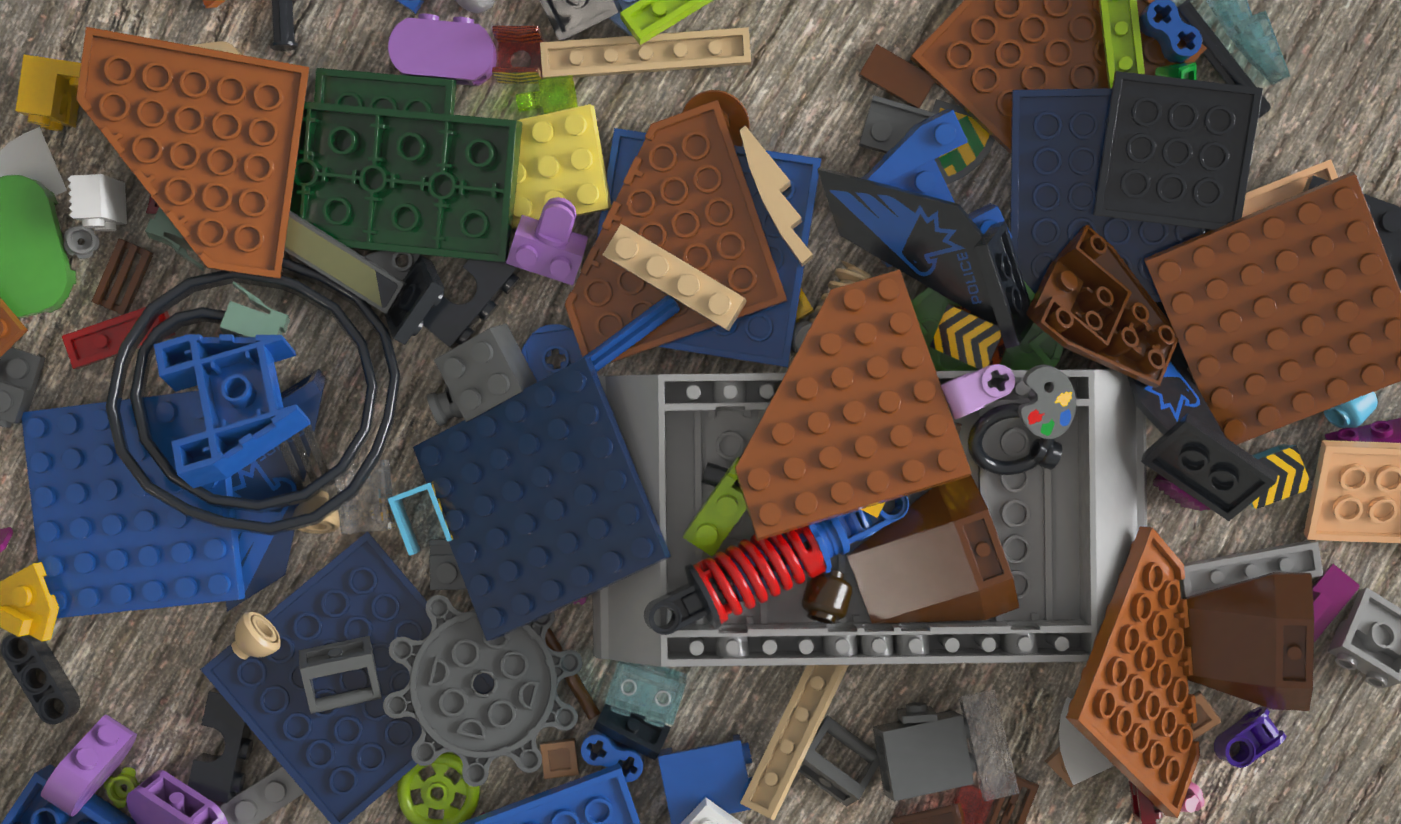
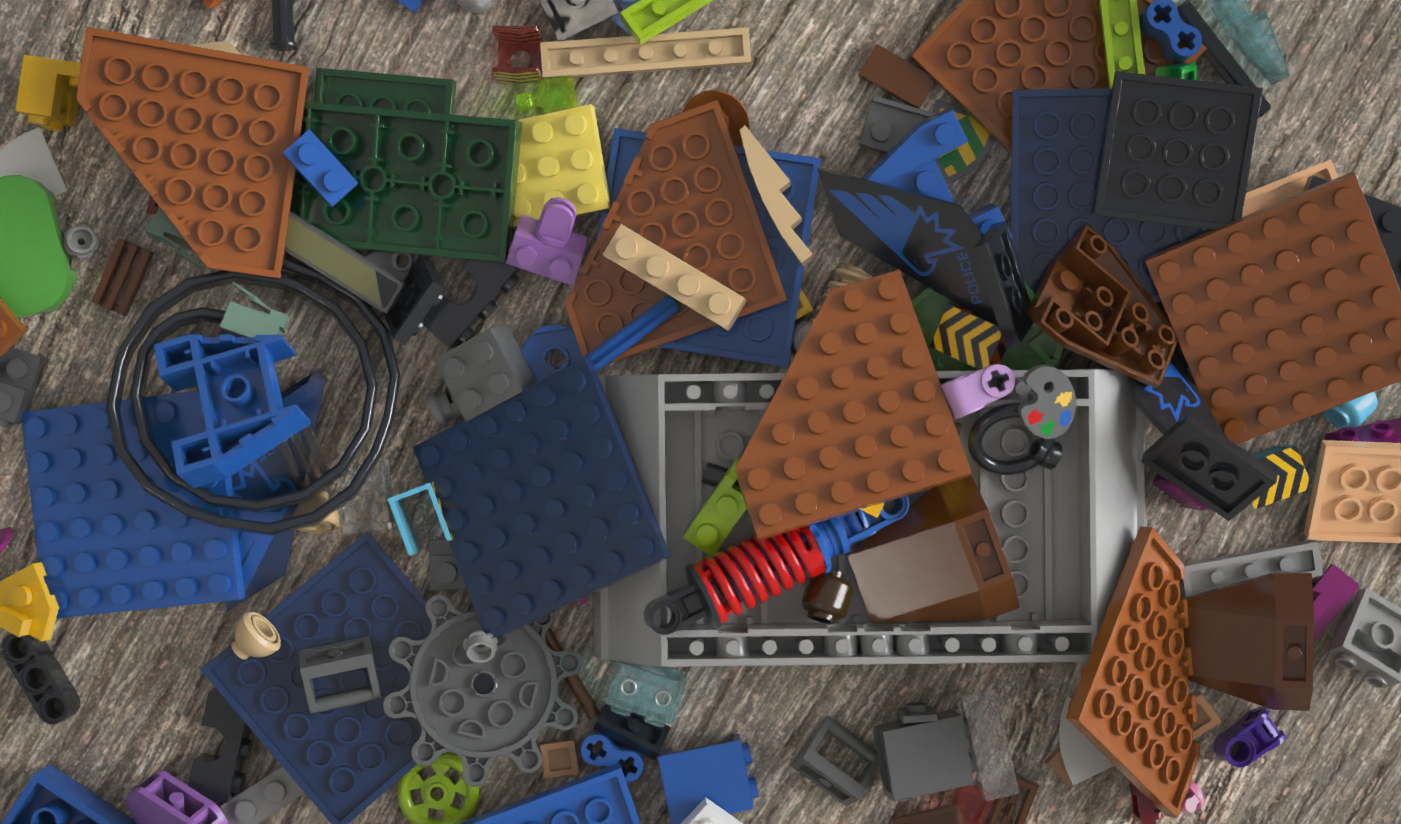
medium lavender brick [41,715,137,817] -> none
red plate [62,307,176,369] -> none
white brick [68,174,127,231] -> none
lime plate [104,767,140,808] -> none
medium lavender brick [388,13,497,86] -> none
tan plate [740,665,849,820] -> none
none -> blue plate [282,129,358,207]
none -> light grey plate [463,630,498,663]

